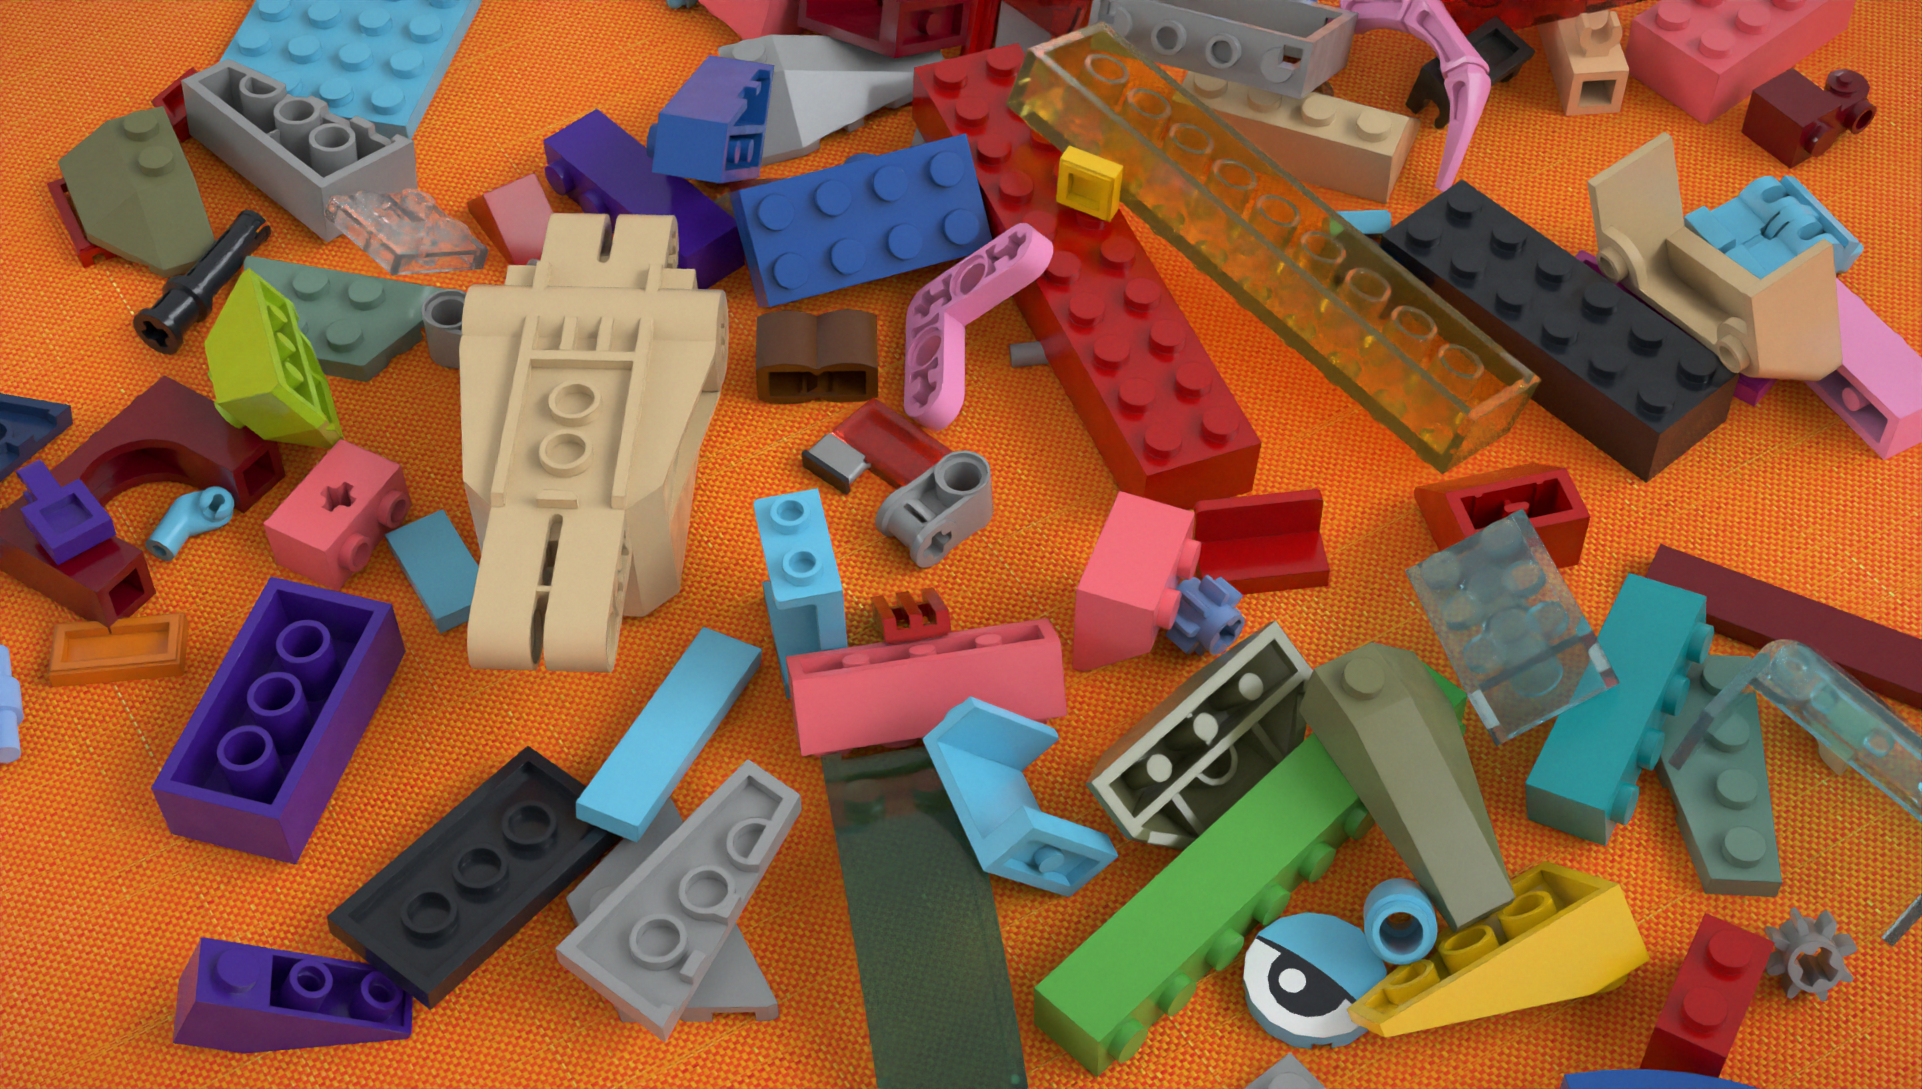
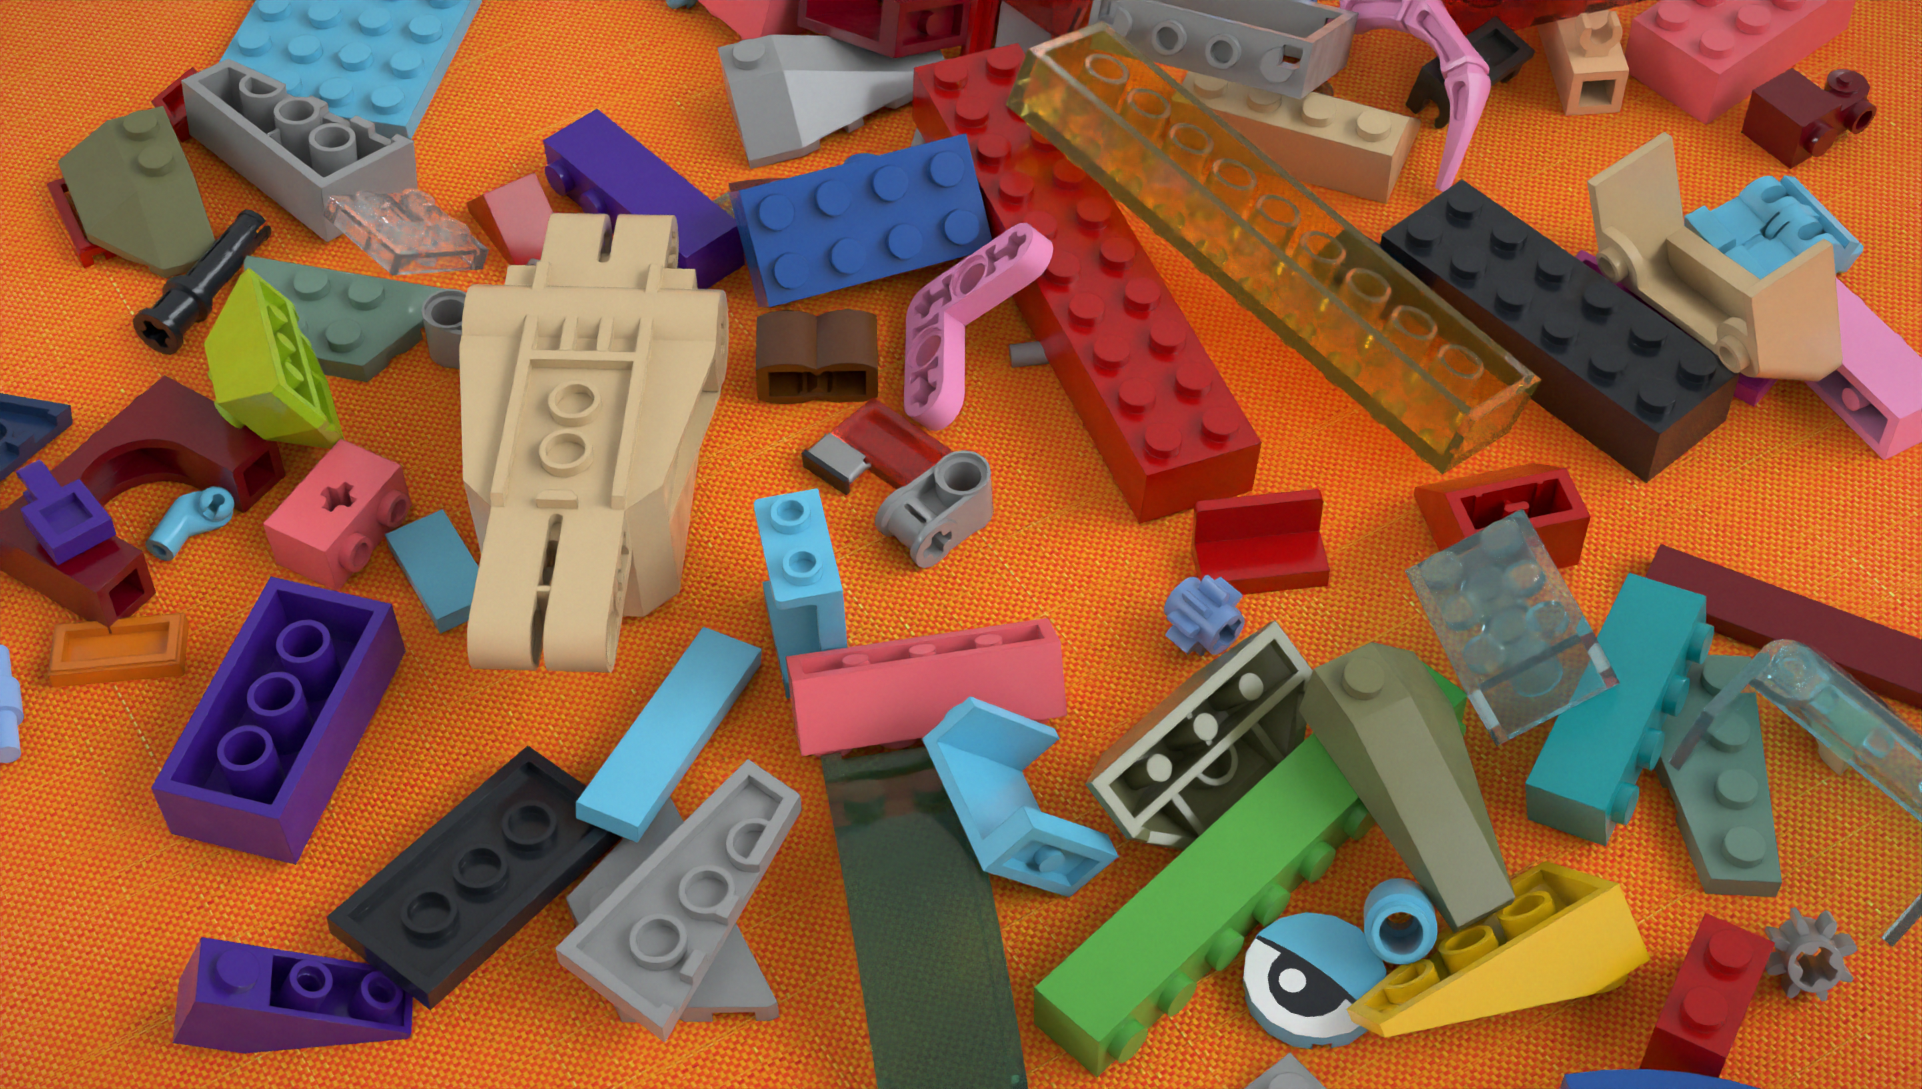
blue wedge [646,55,775,183] -> none
red tile [870,587,952,644] -> none
yellow tile [1056,145,1123,222] -> none
coral slope [1072,491,1201,672] -> none
medium azure tile [1324,210,1391,240] -> none

